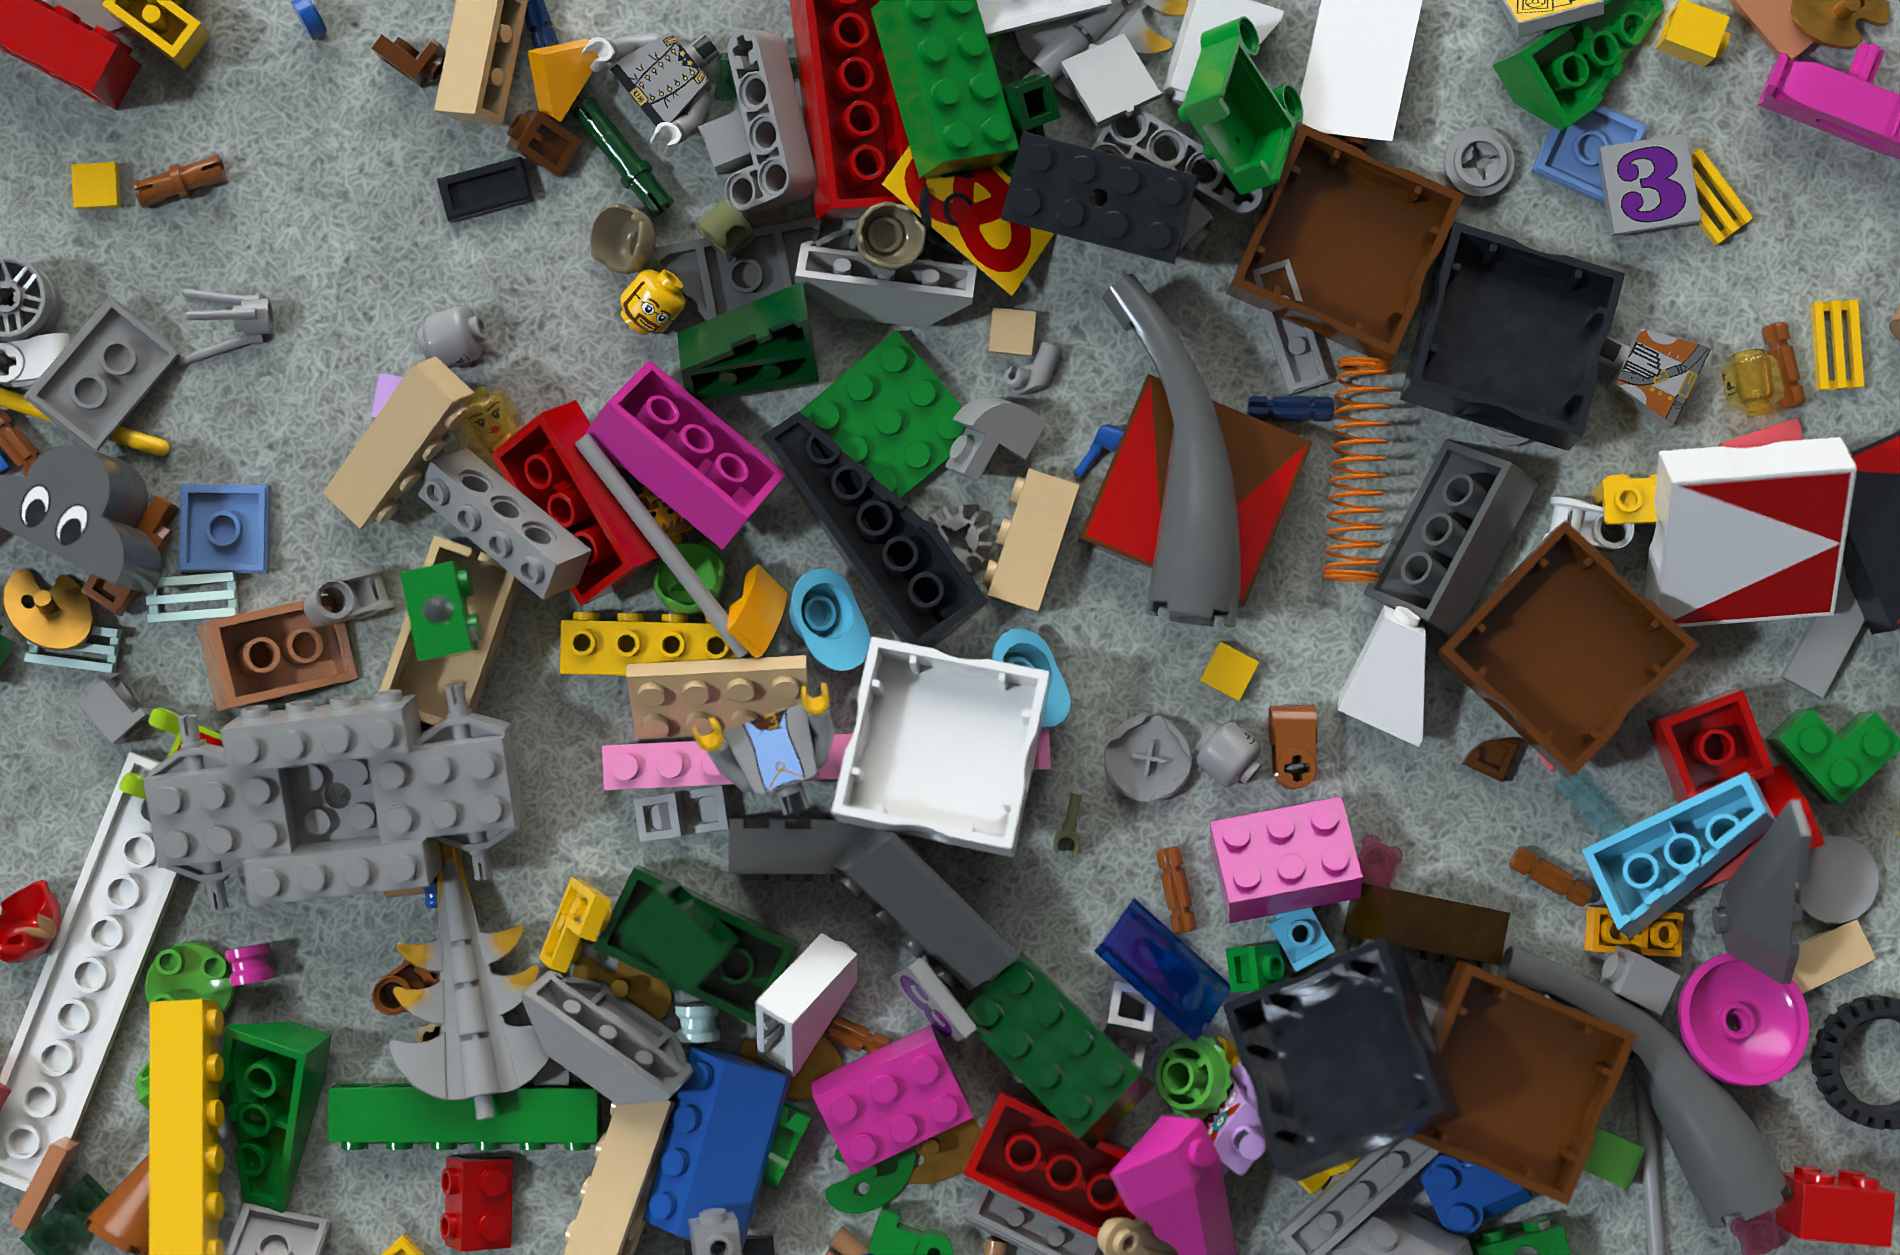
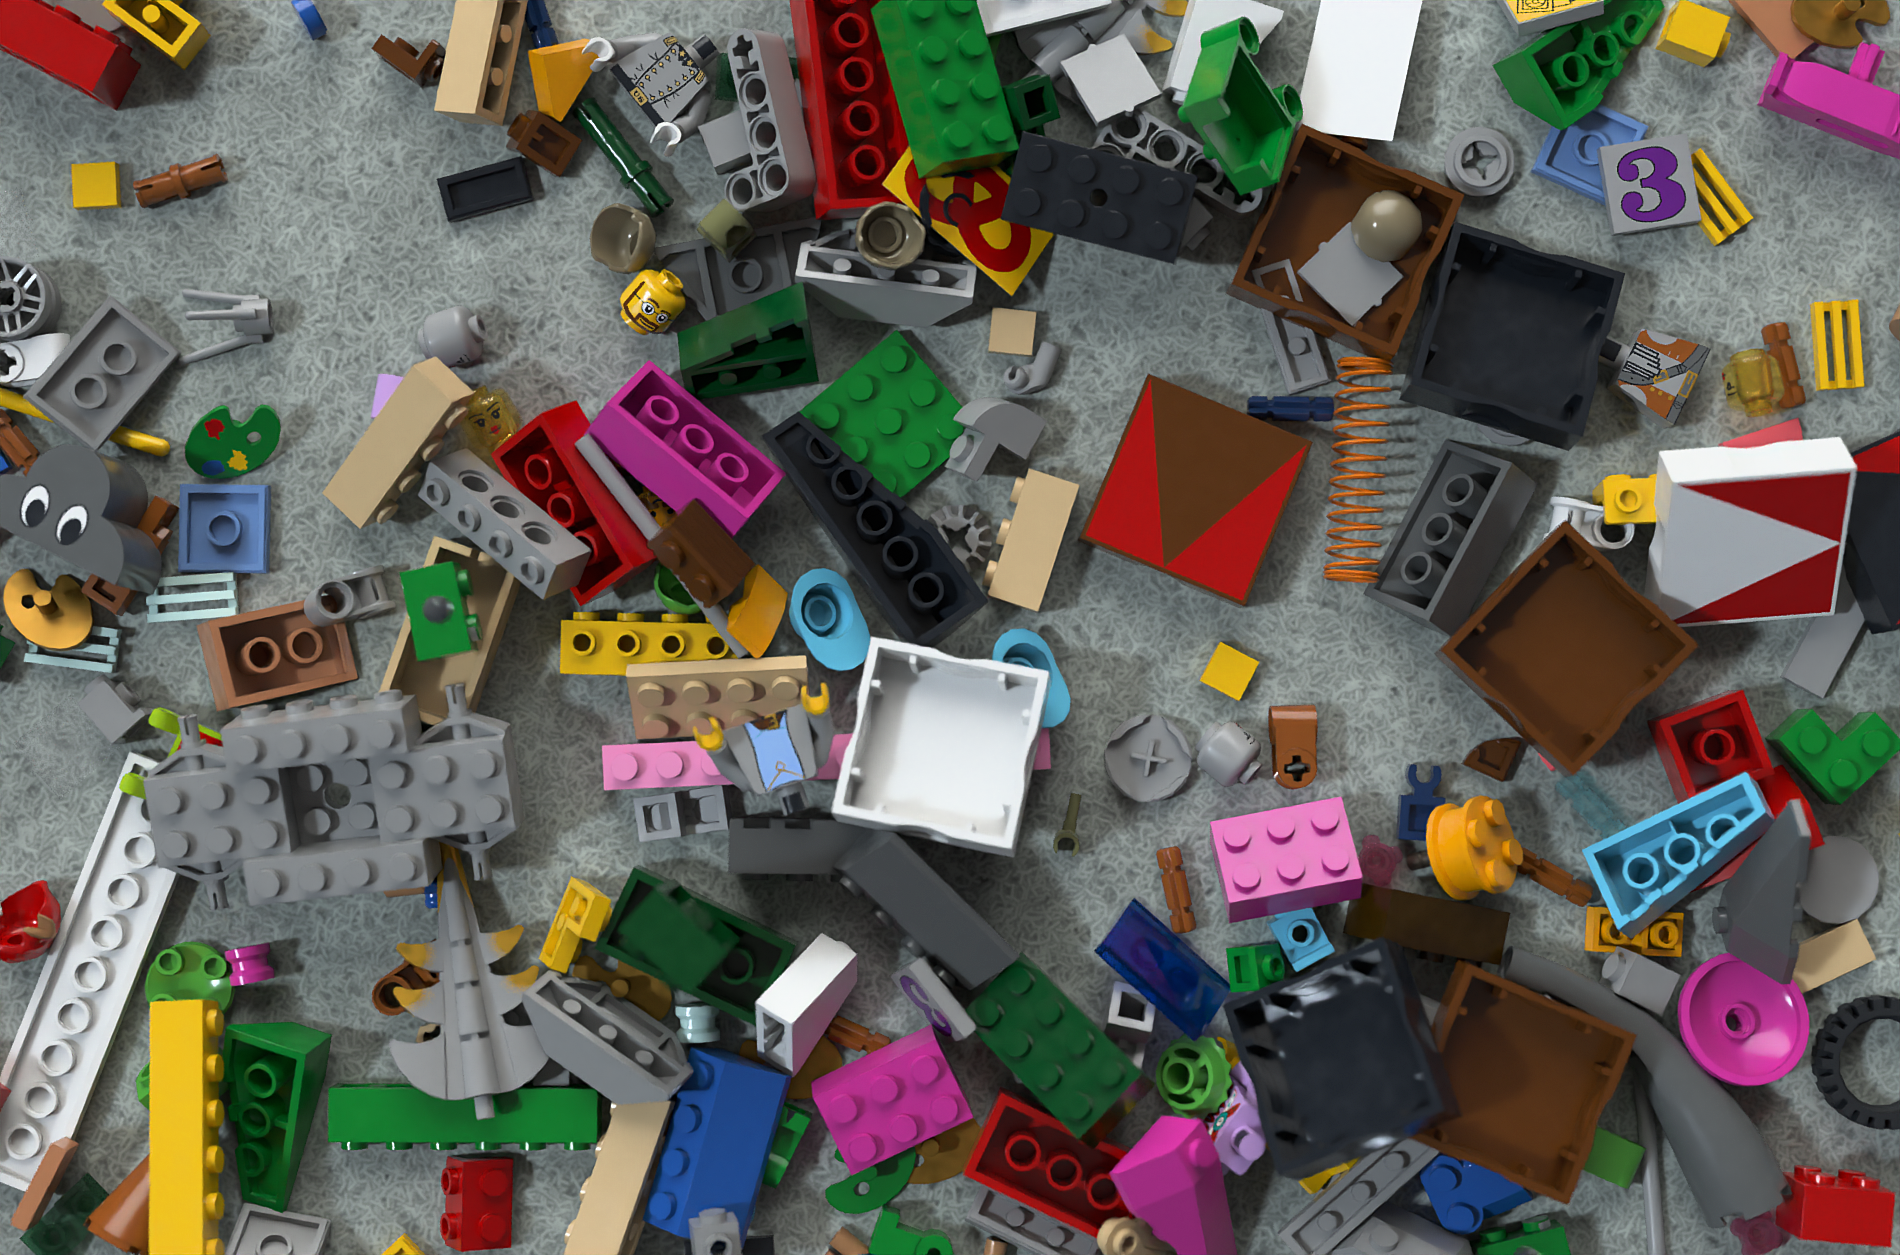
blue hand [1073,424,1123,479] -> none
dark grey brick [1102,273,1241,627] -> none
white slope [1338,605,1426,747] -> none
none -> green piece [185,404,281,479]
none -> reddish brown brick [647,498,755,608]
none -> light grey piece [1297,222,1403,327]
none -> dark tan hair [1351,190,1423,262]
none -> dark blue plate [1396,764,1446,841]
none -> light orange wheel [1406,795,1523,901]

